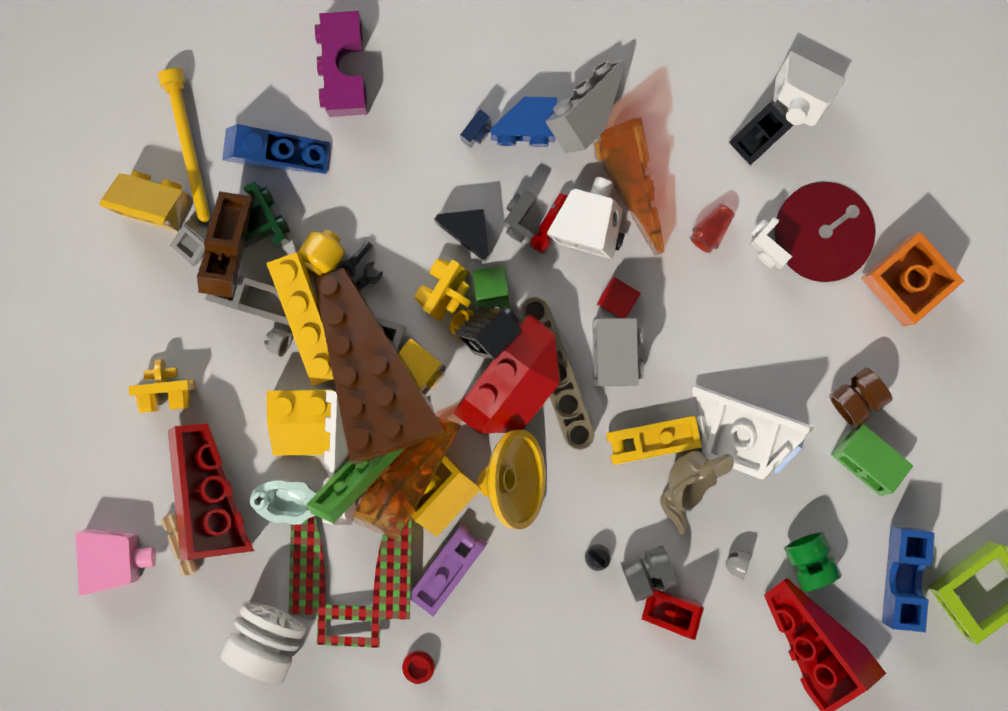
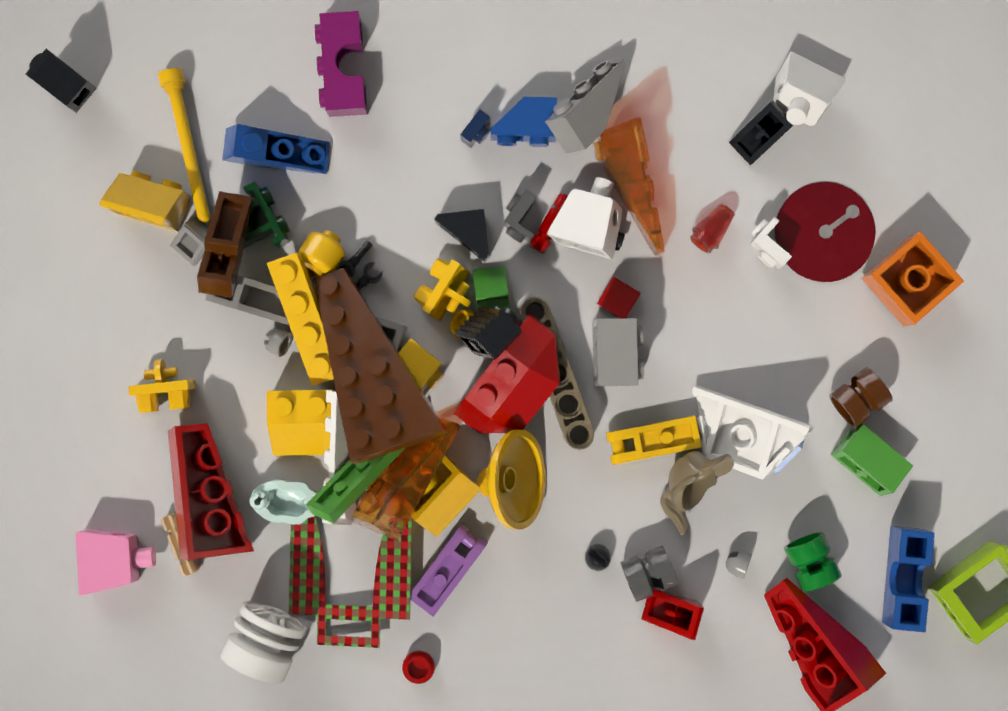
none -> black slope [25,48,97,113]

